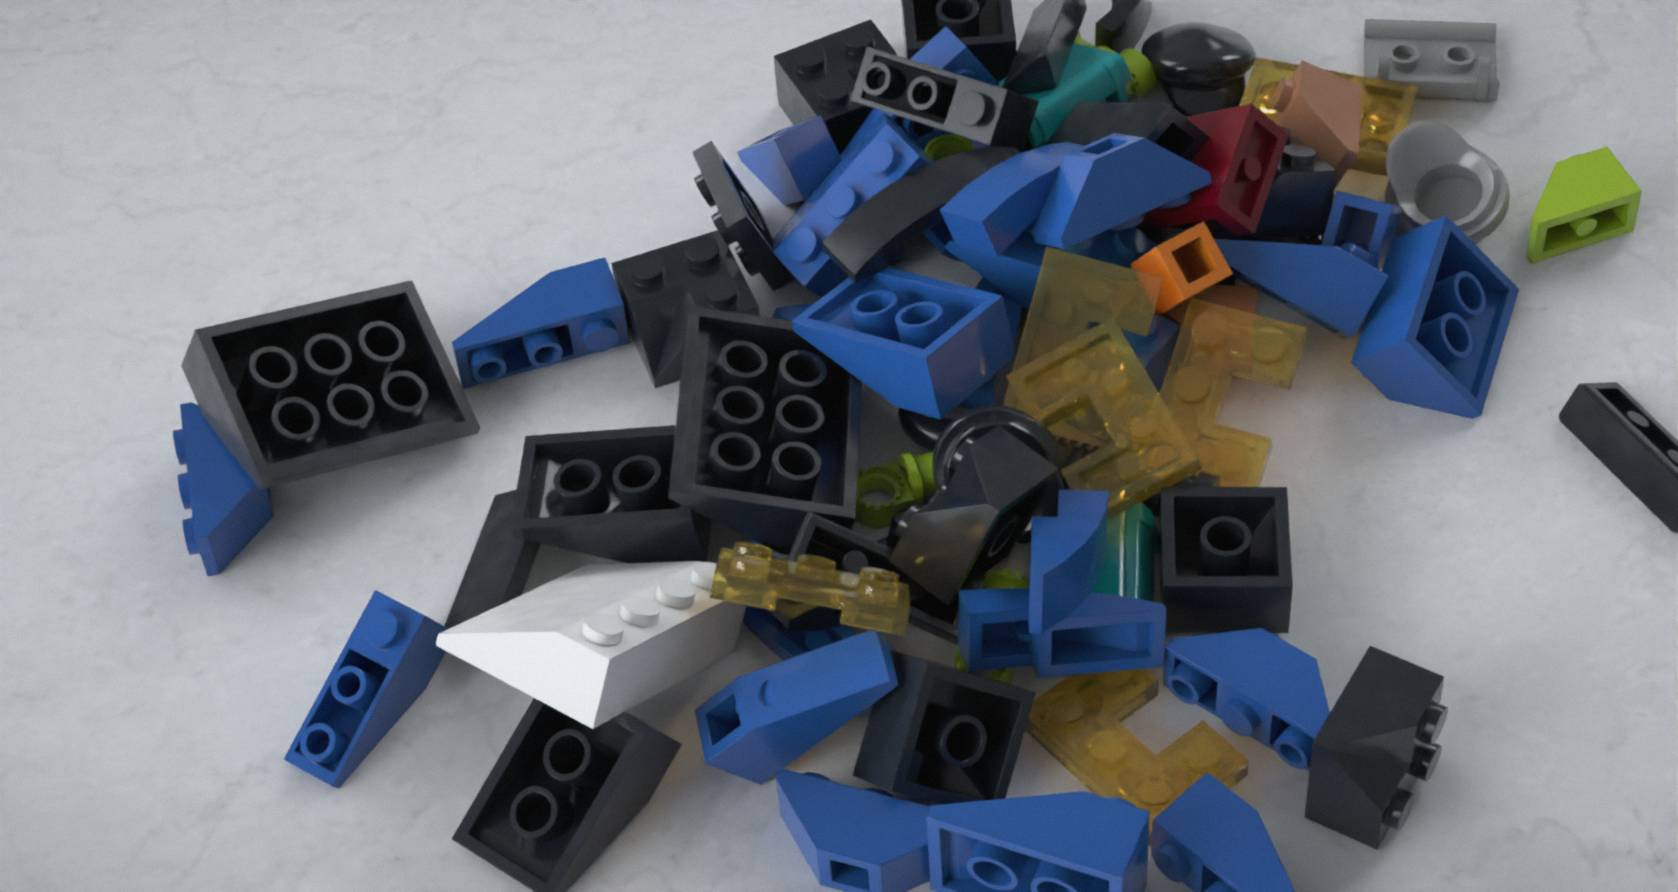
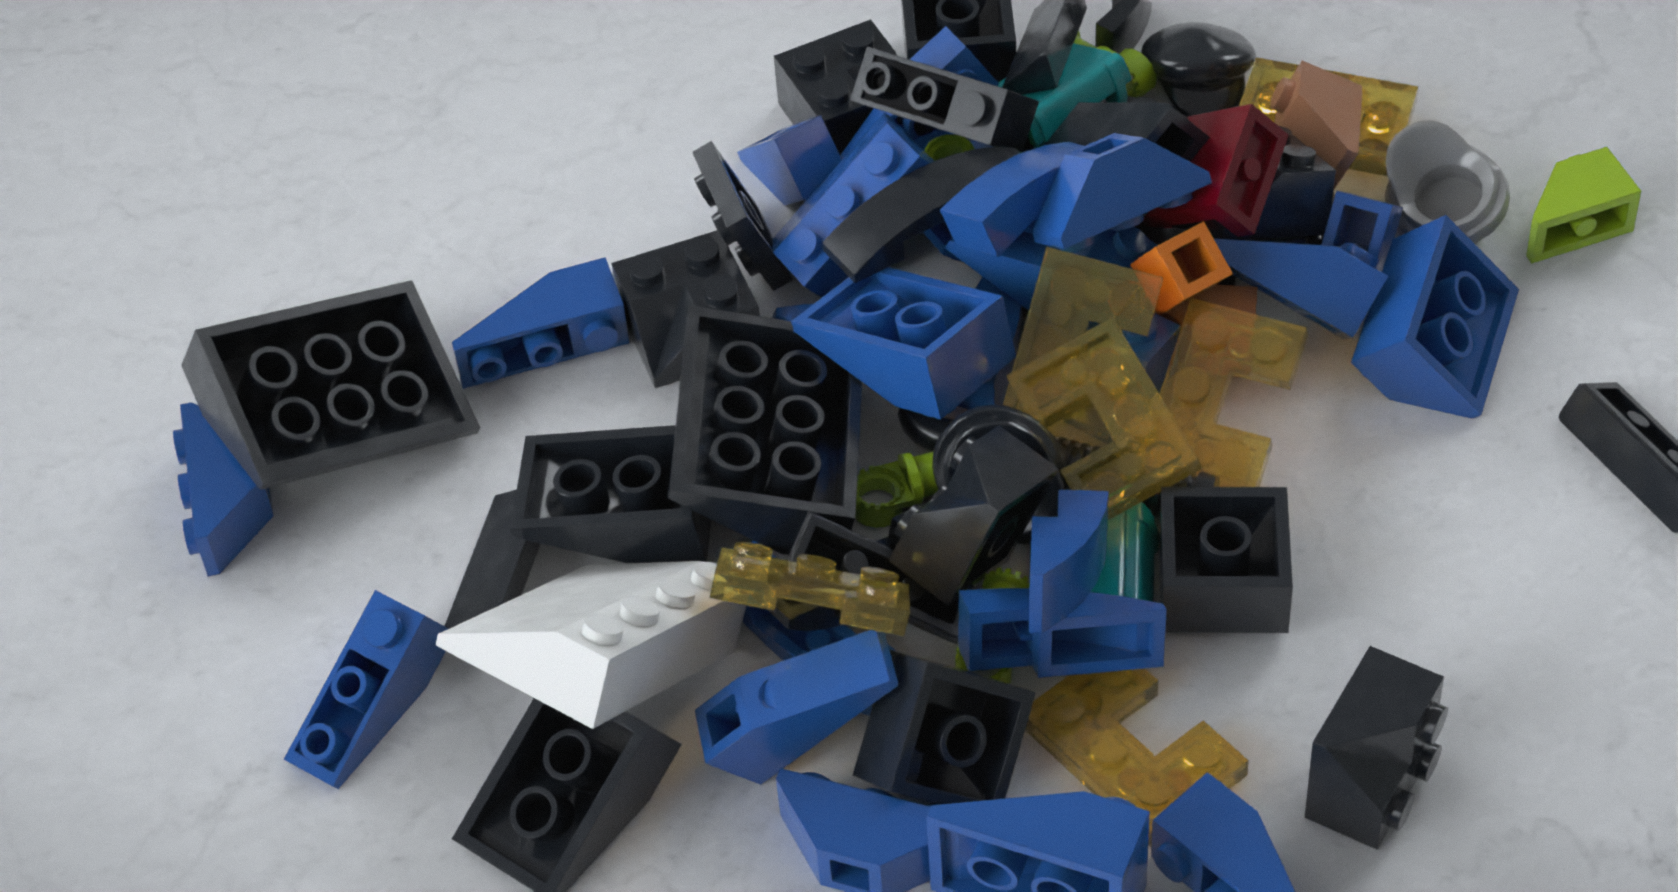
blue slope [1163,628,1330,771] -> none
light grey piece [1364,19,1500,102] -> none

